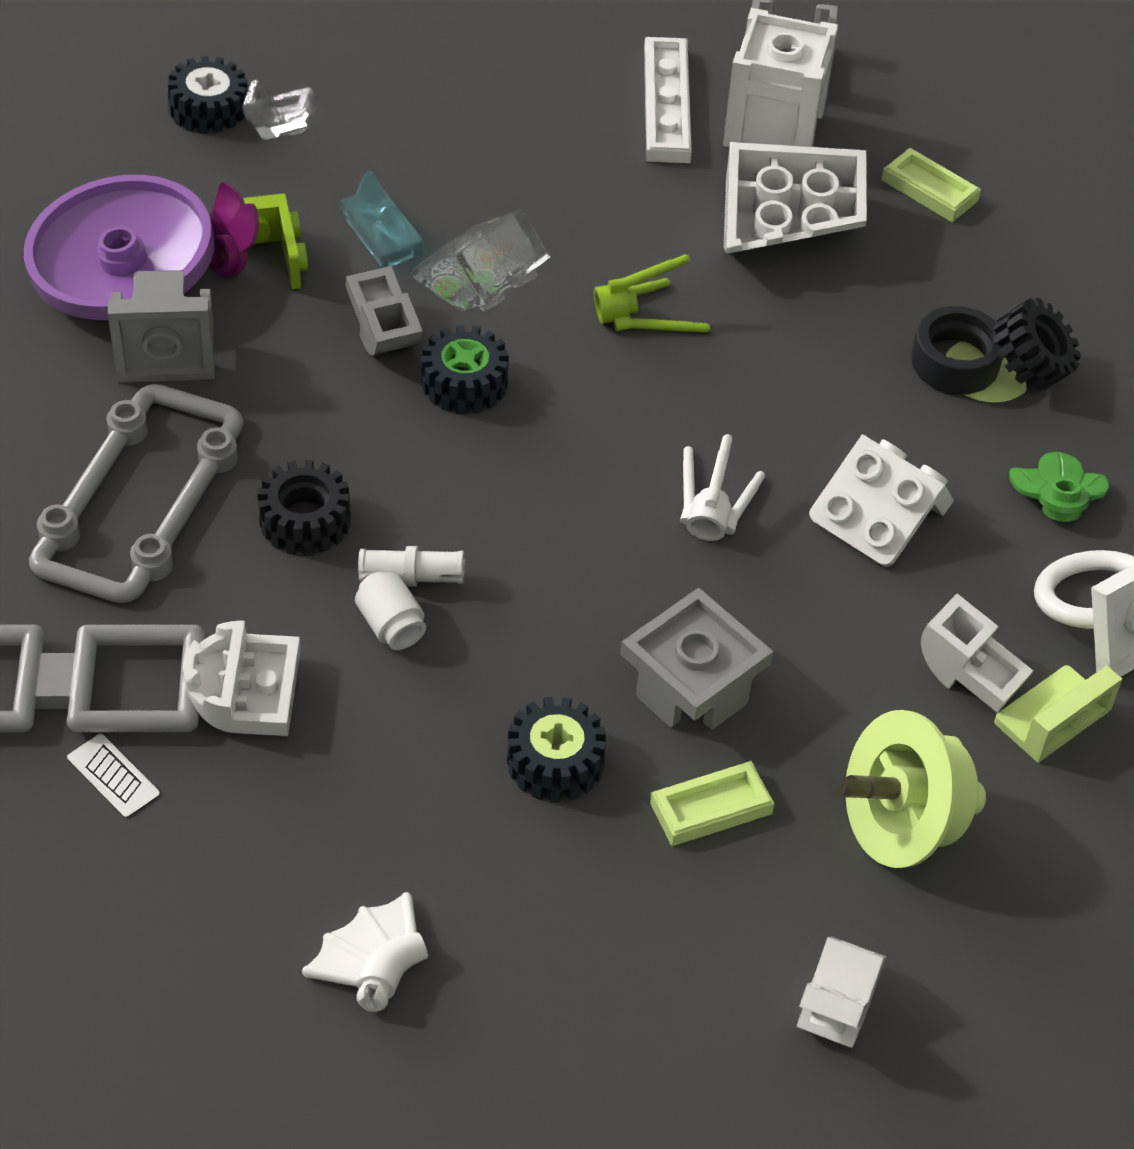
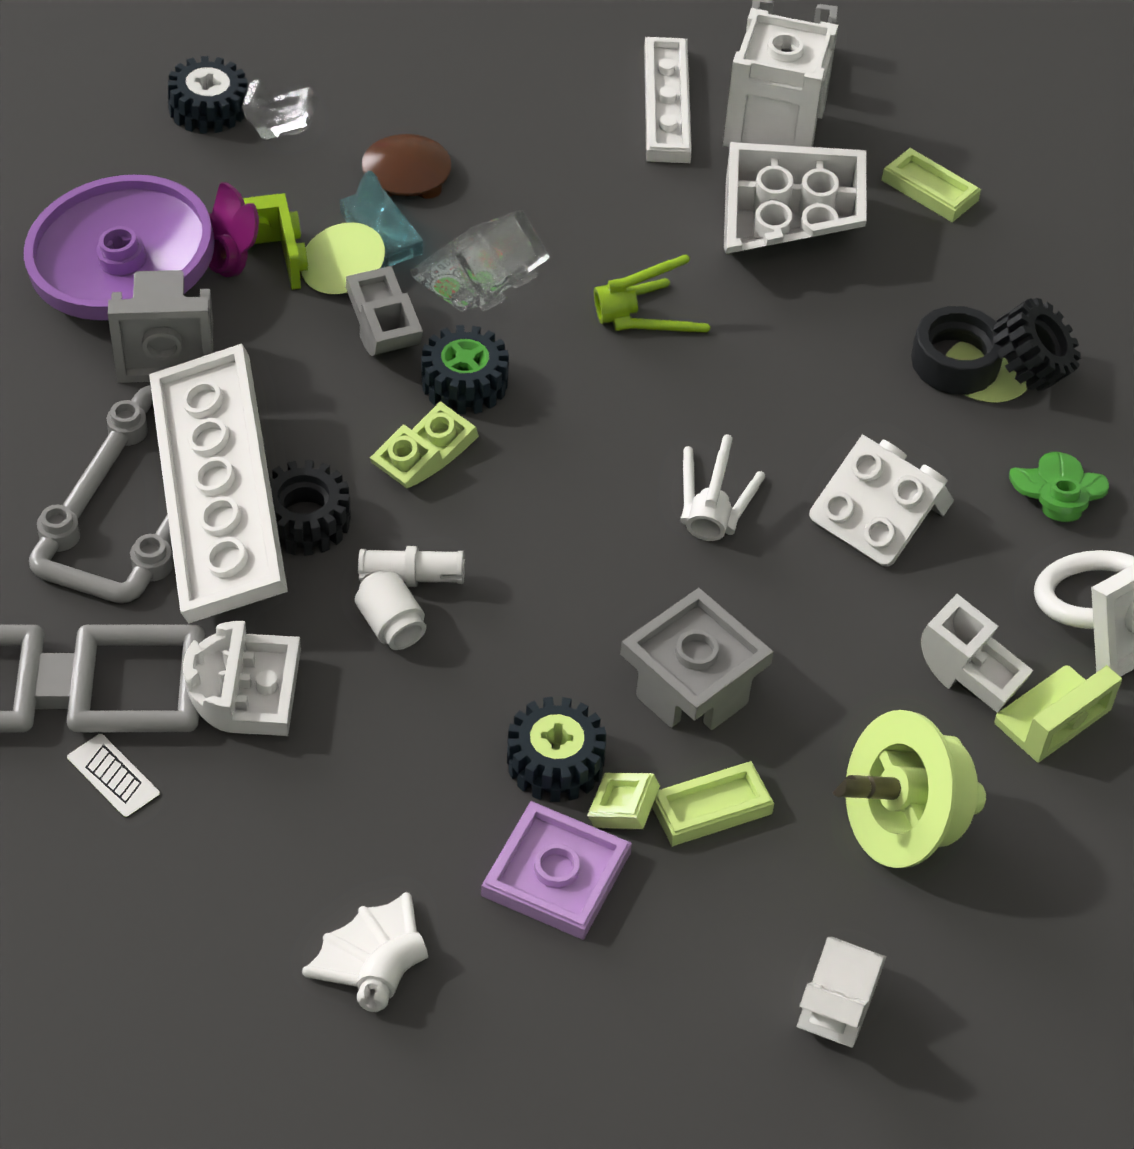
none -> white plate [149,344,288,624]
none -> yellowish green sticker [301,223,385,294]
none -> reddish brown dish [362,134,451,199]
none -> yellowish green slope [370,401,479,489]
none -> lavender tile [481,801,632,940]
none -> yellowish green tile [587,773,660,829]

